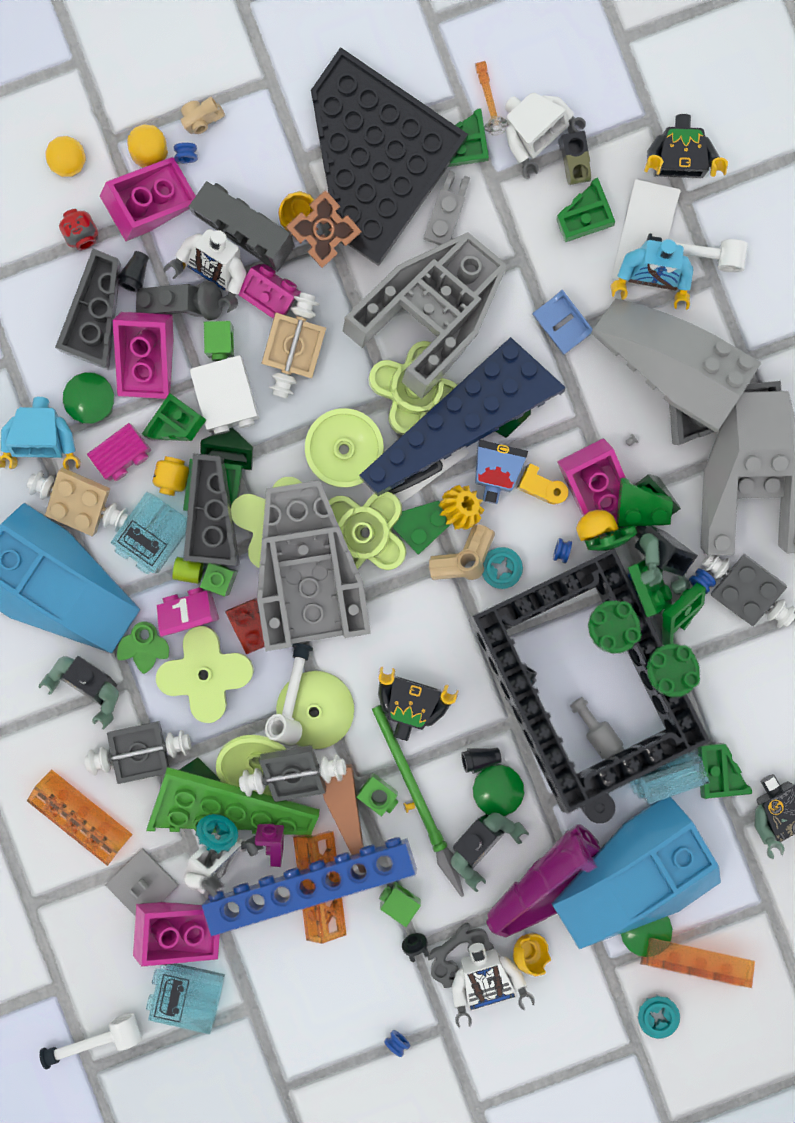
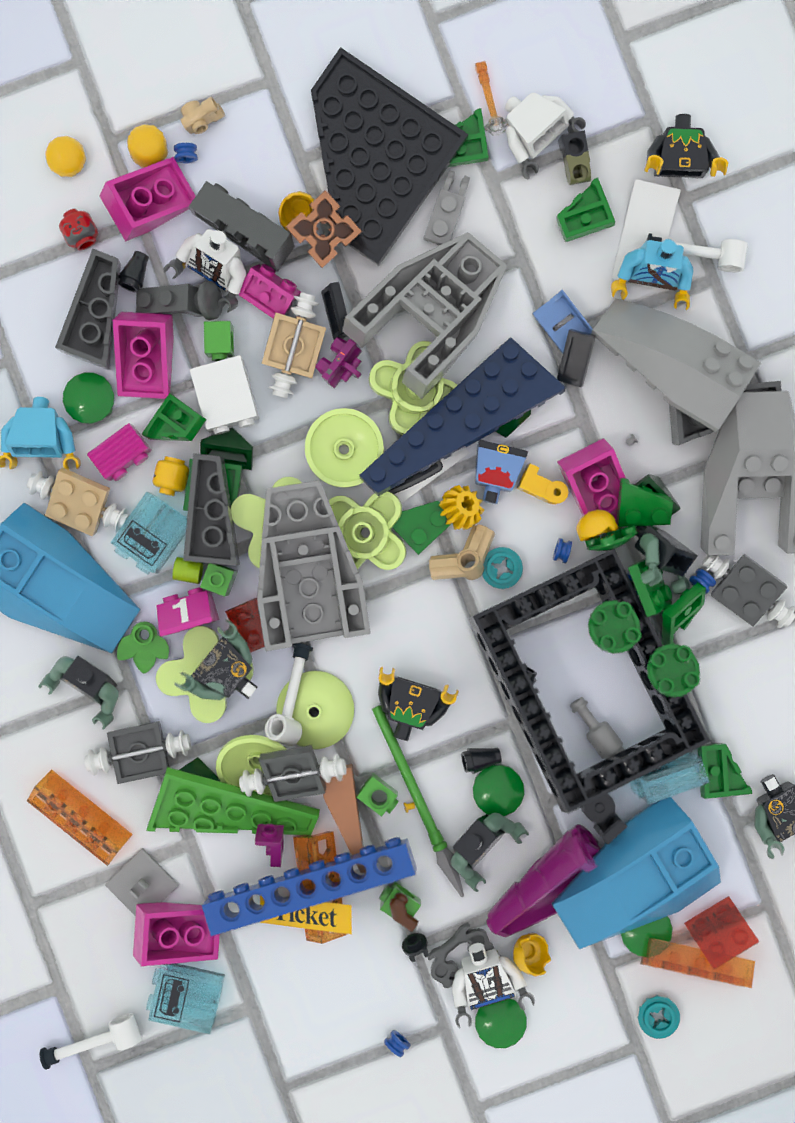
white torso [184,833,264,897] -> none
teal gear [195,814,238,854] -> none
none -> torso [175,619,258,700]
none -> yellow sticker [260,895,352,934]
none -> magenta hips [315,337,362,388]
none -> black tile [321,282,347,340]
none -> reddish brown arm [390,892,419,932]
none -> green dish [475,998,527,1048]
none -> black tile [557,329,596,387]
none -> black tile [593,813,628,844]
none -> clear red hinge [684,896,759,969]

